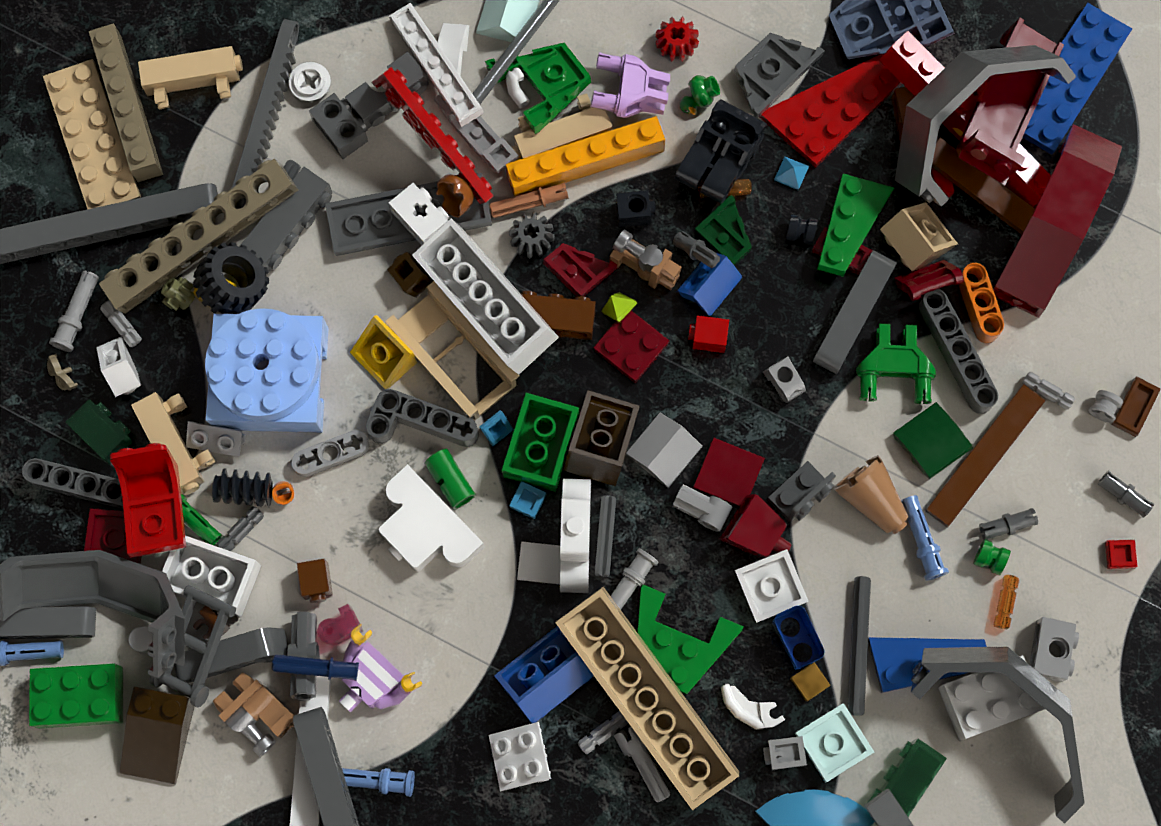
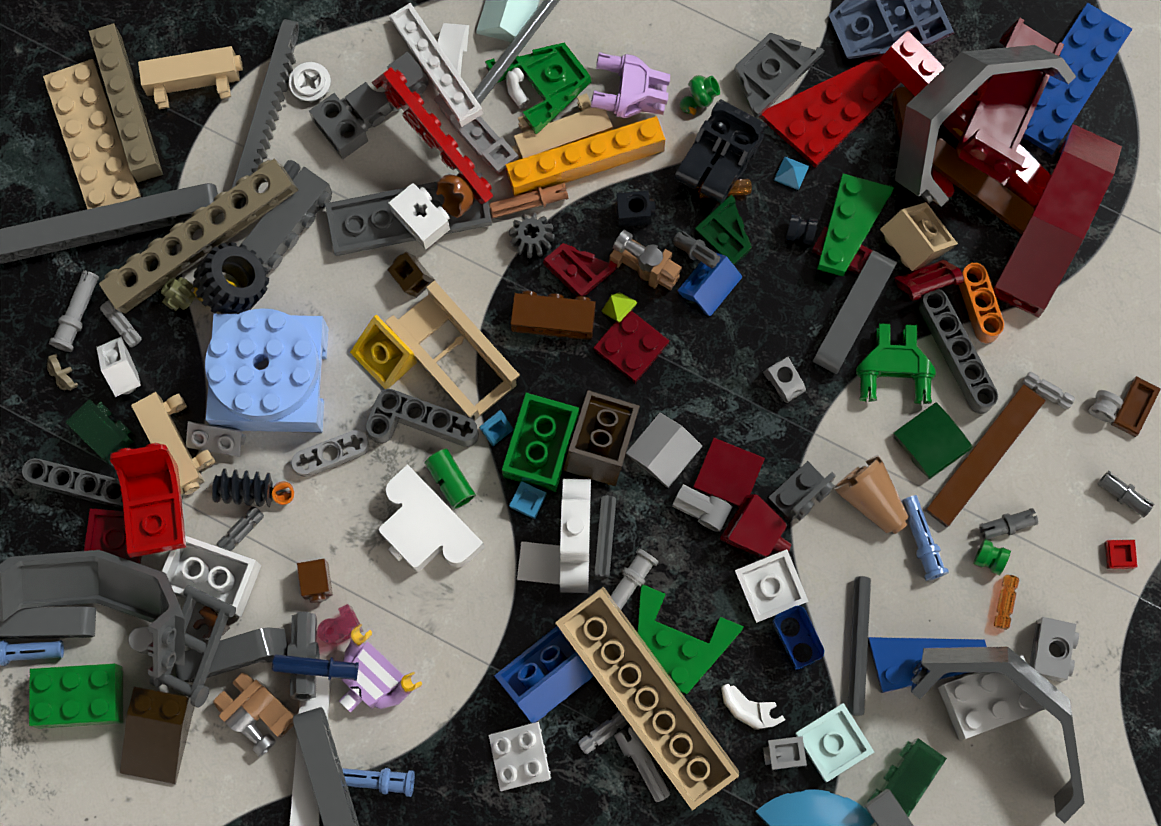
green pin [181,494,223,545] -> none
white brick [412,218,559,374] -> none
red gear [655,16,699,62] -> none
red brick [688,316,729,353] -> none
pearl gold tile [790,662,830,702] -> none

